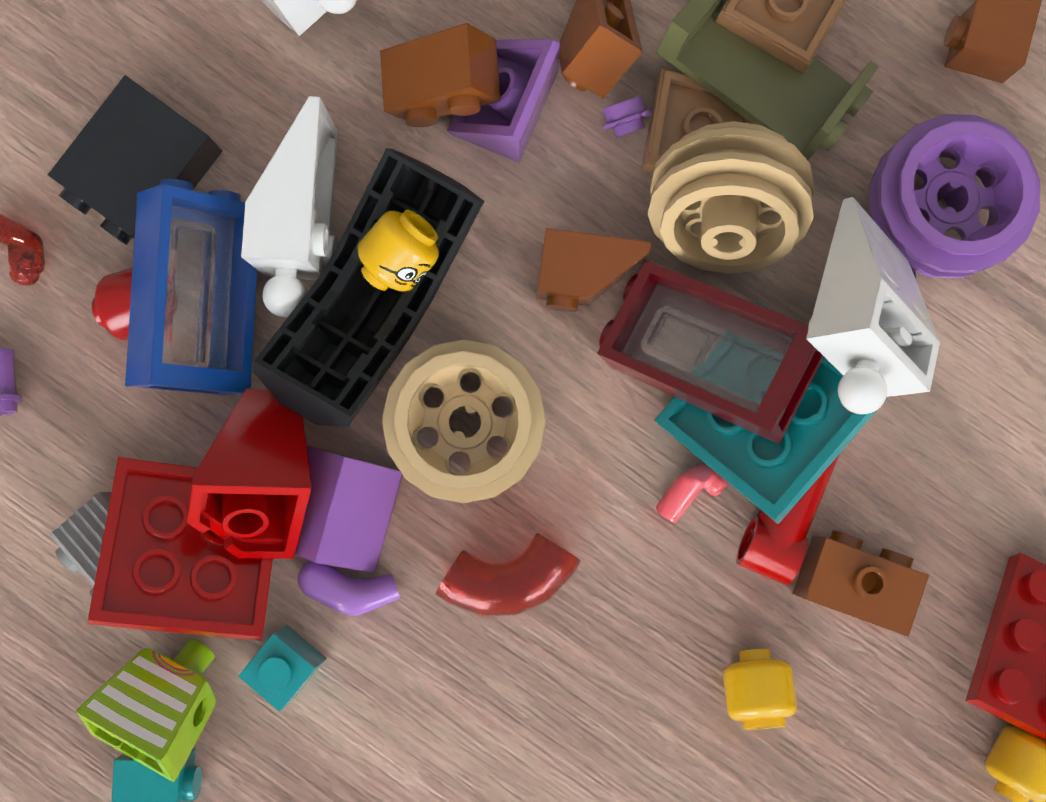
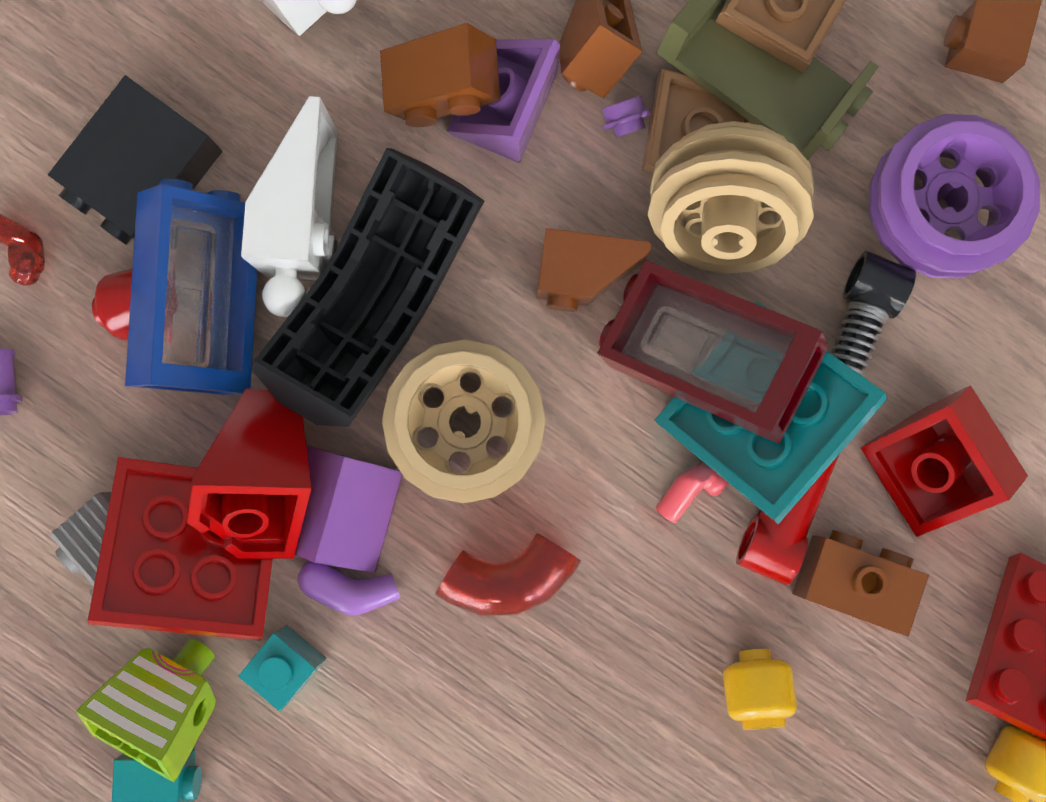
yellow head [357,209,439,291] -> none
white slope [806,197,940,414] -> none
none -> red slope [861,385,1028,537]

